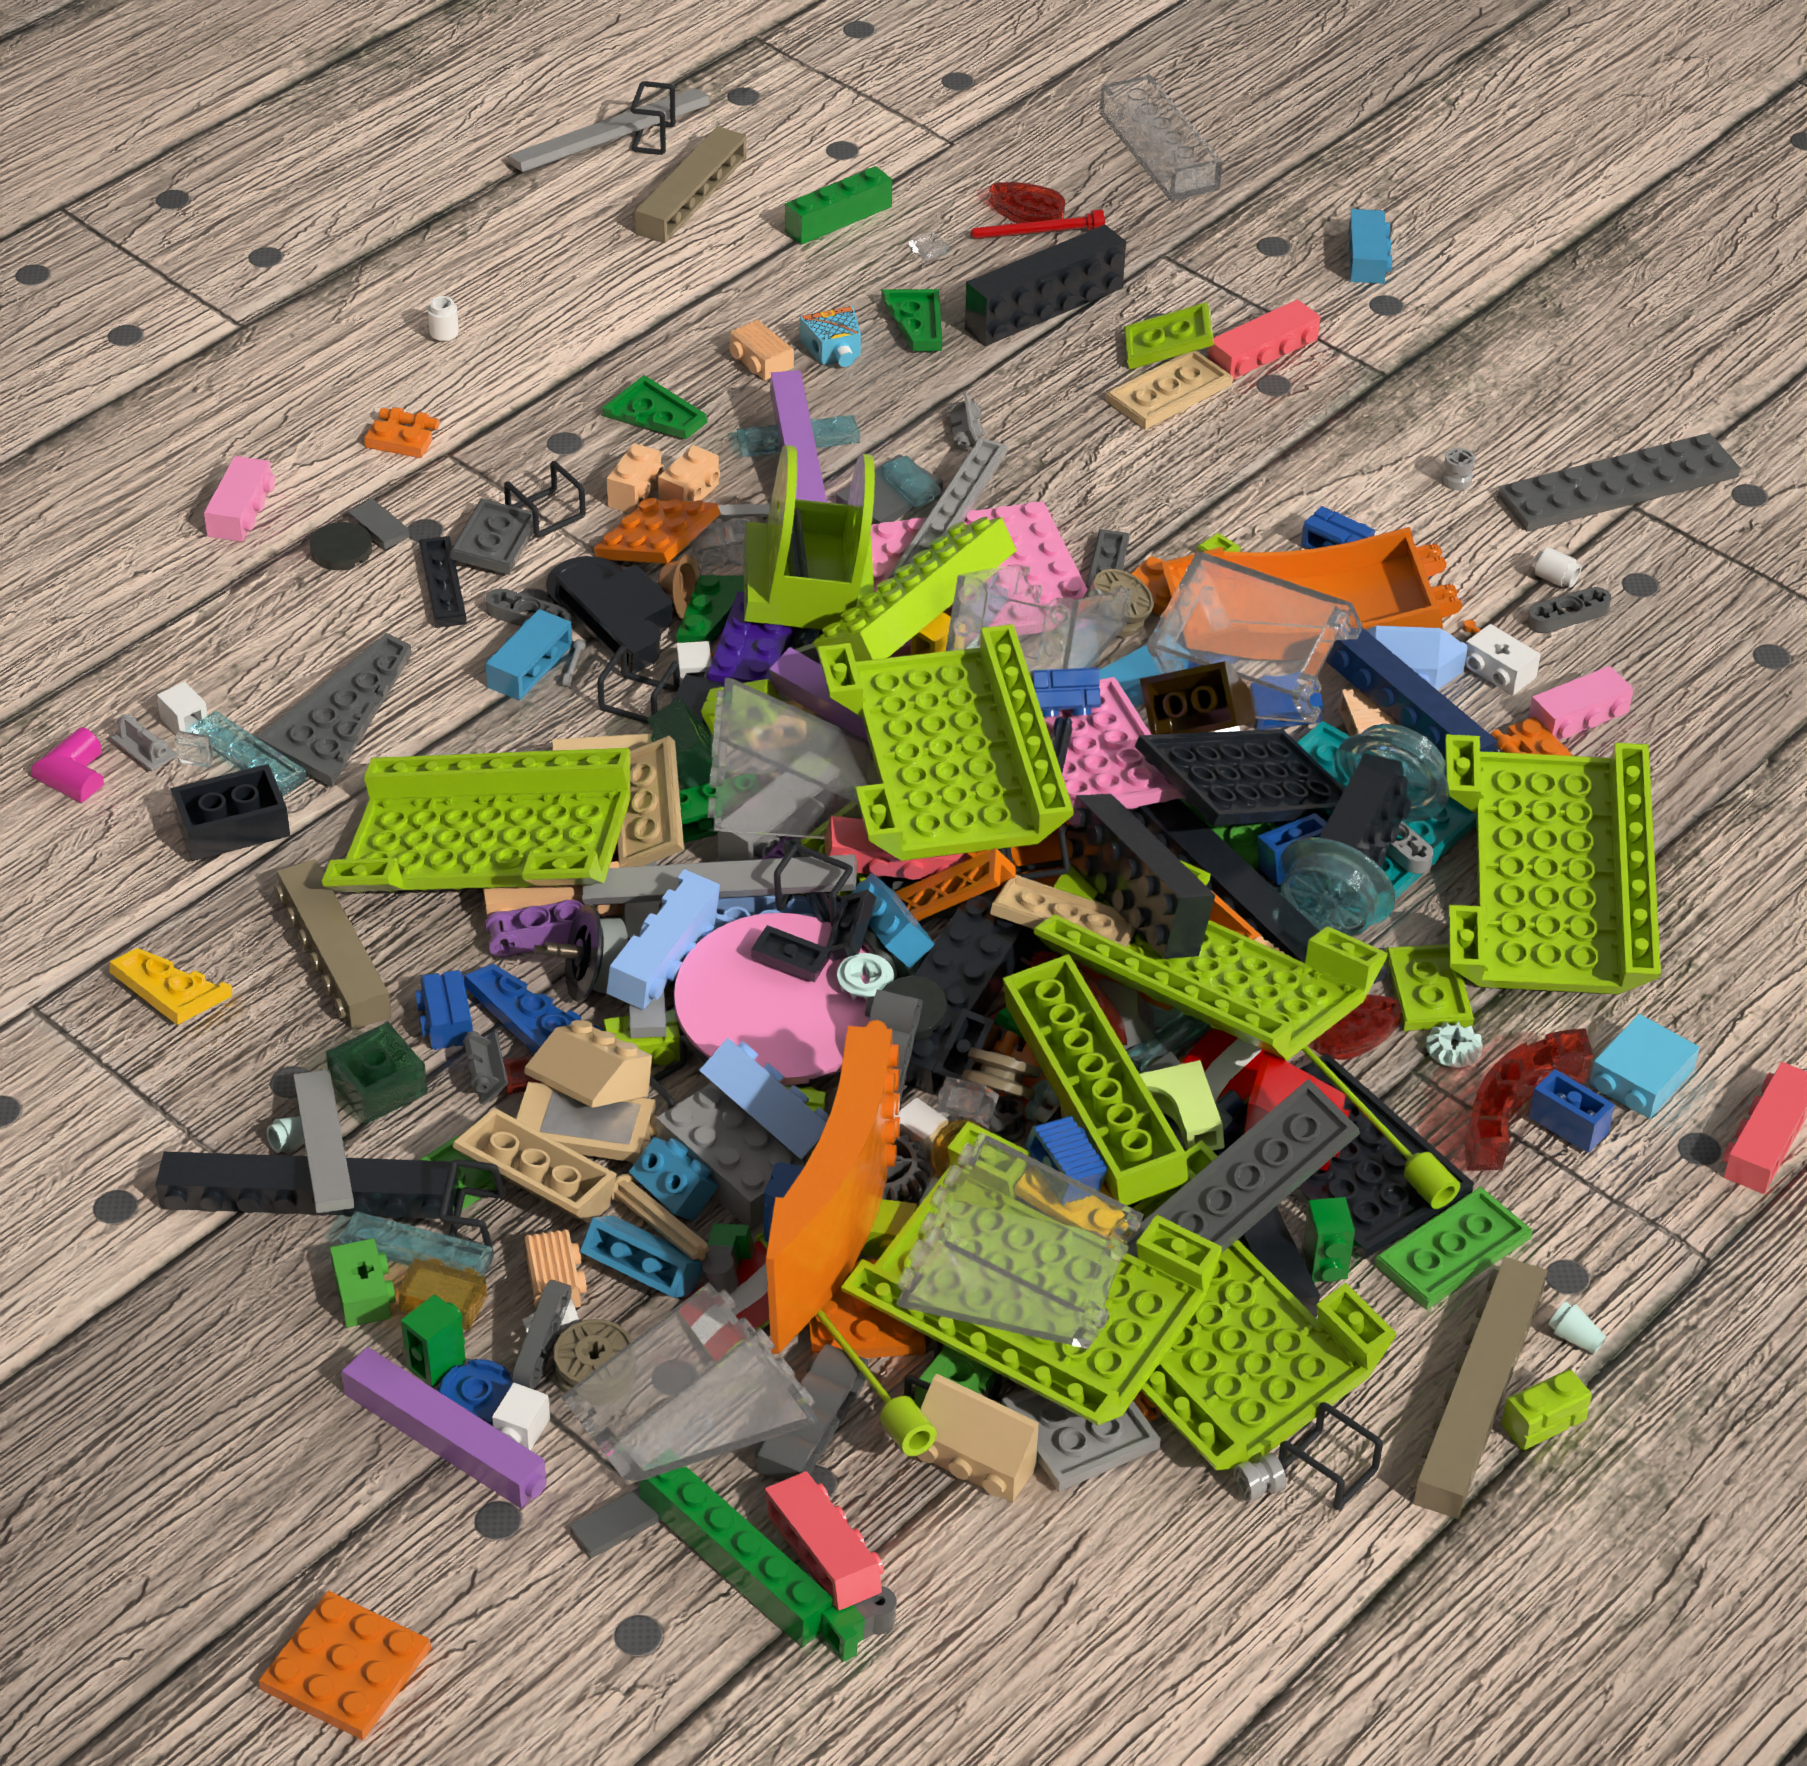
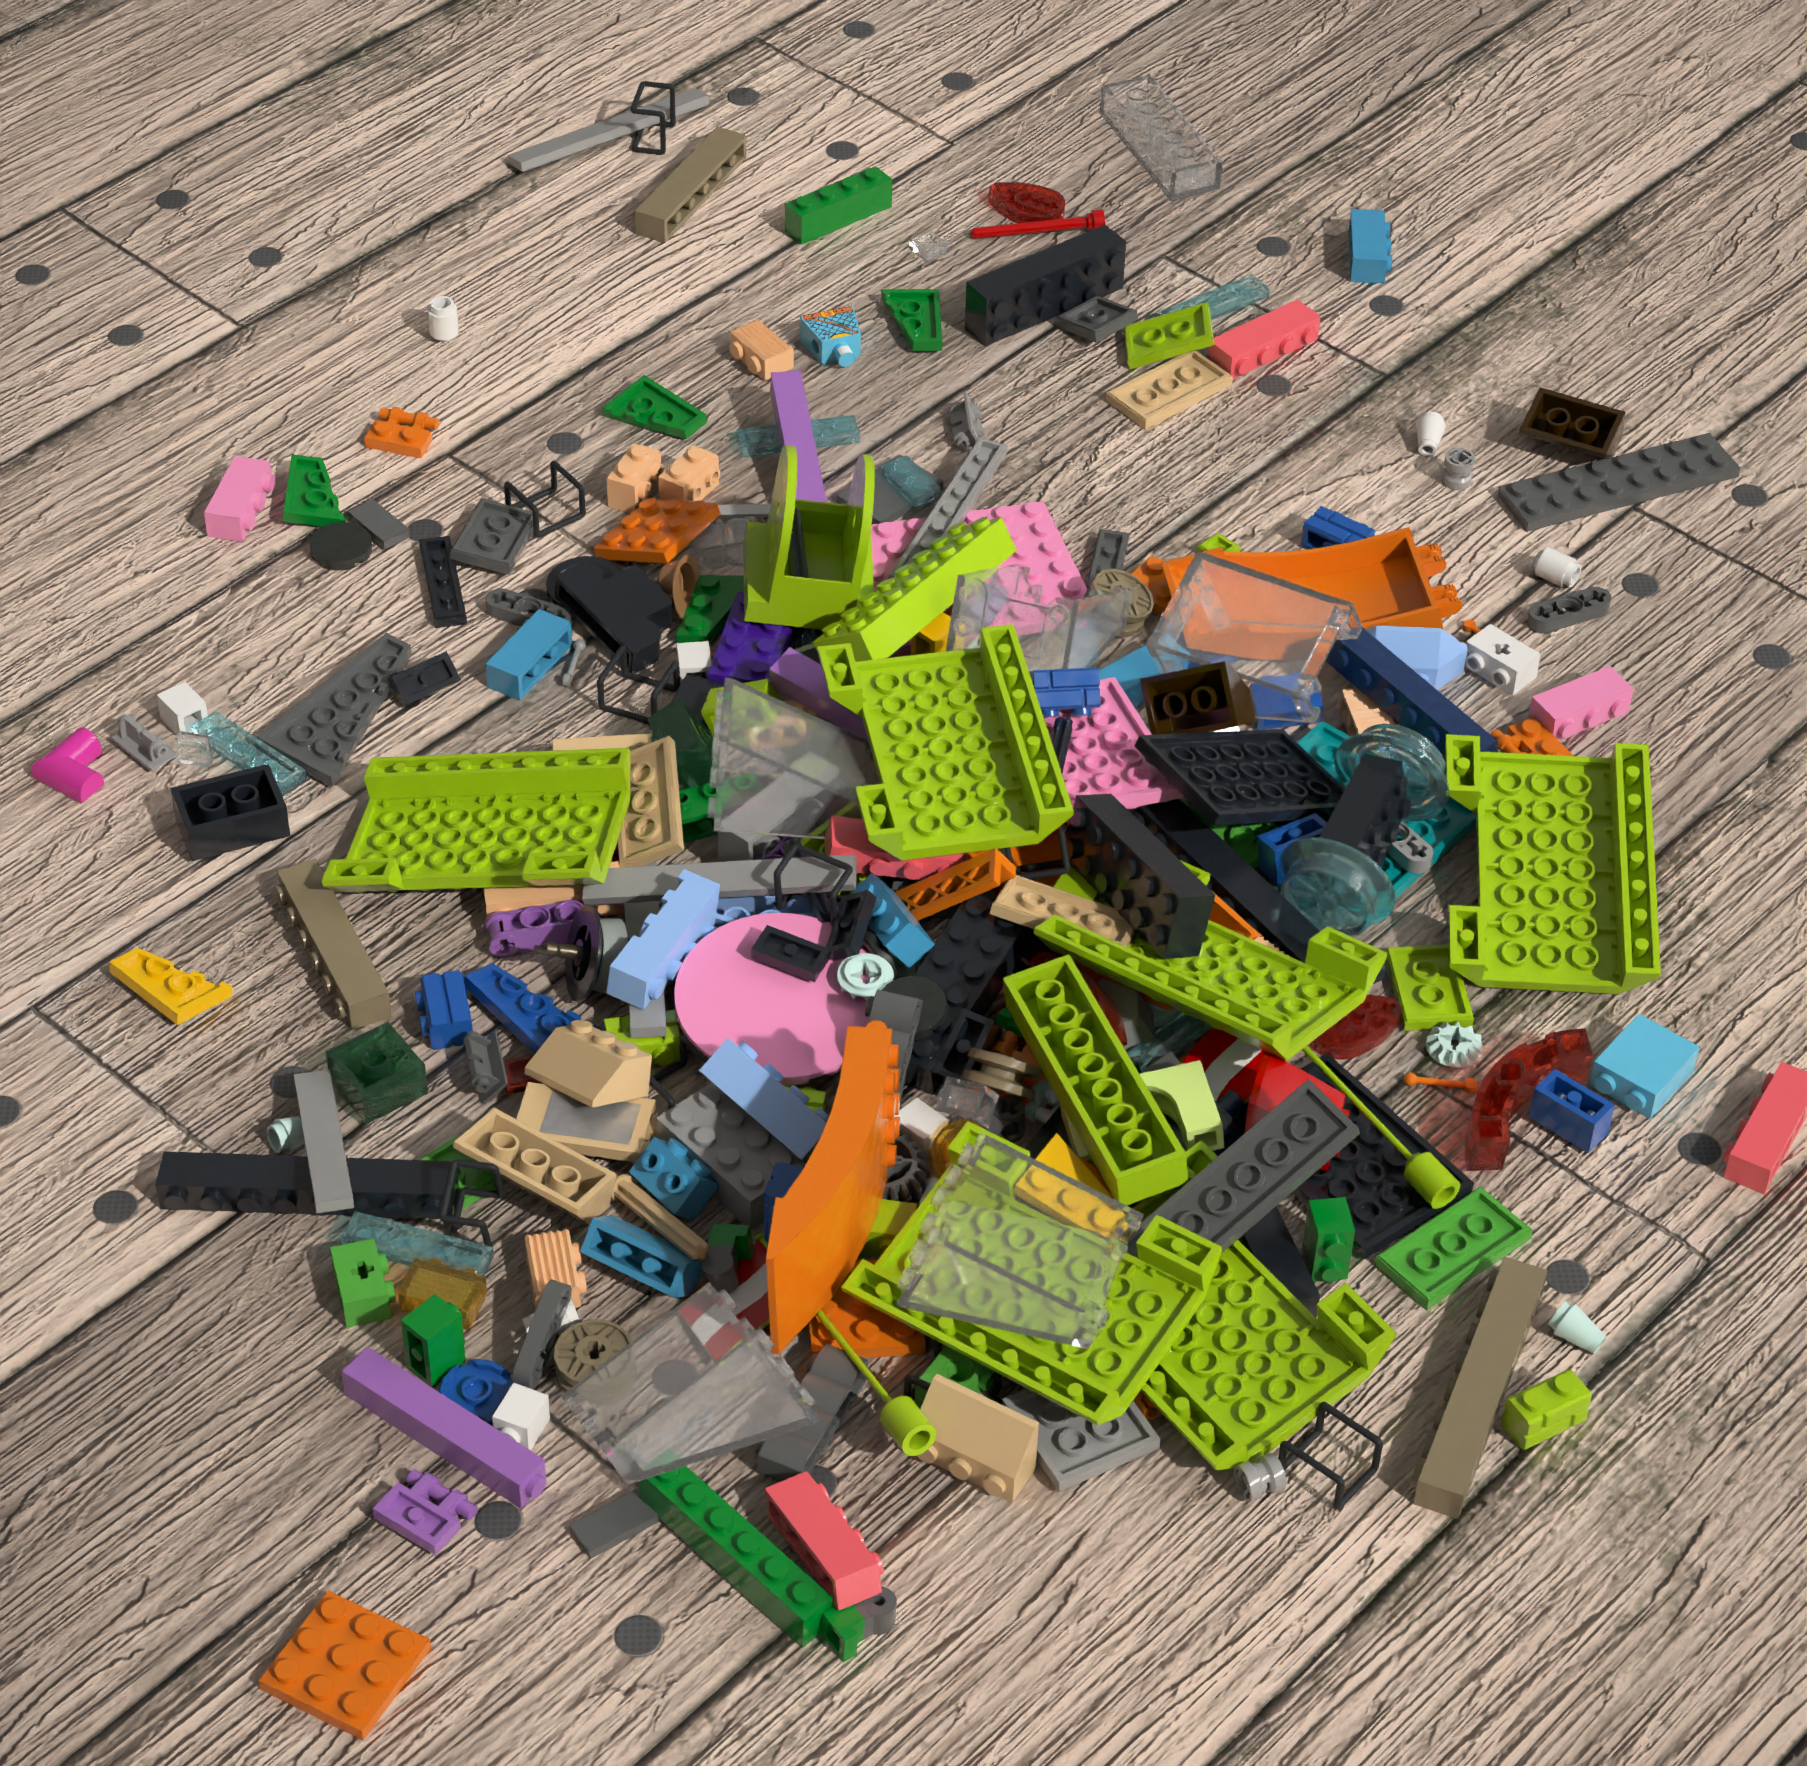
blue brick [1025,1116,1108,1202] -> none
none -> green wing [283,454,346,527]
none -> medium lavender plate [373,1469,478,1556]
none -> black plate [388,651,461,708]
none -> dark grey tile [1056,295,1138,342]
none -> clear light blue plate [1160,275,1270,320]
none -> orange hinge [1403,1072,1478,1093]
none -> white cone [1416,412,1446,457]
none -> dark brown slope [1519,387,1626,459]

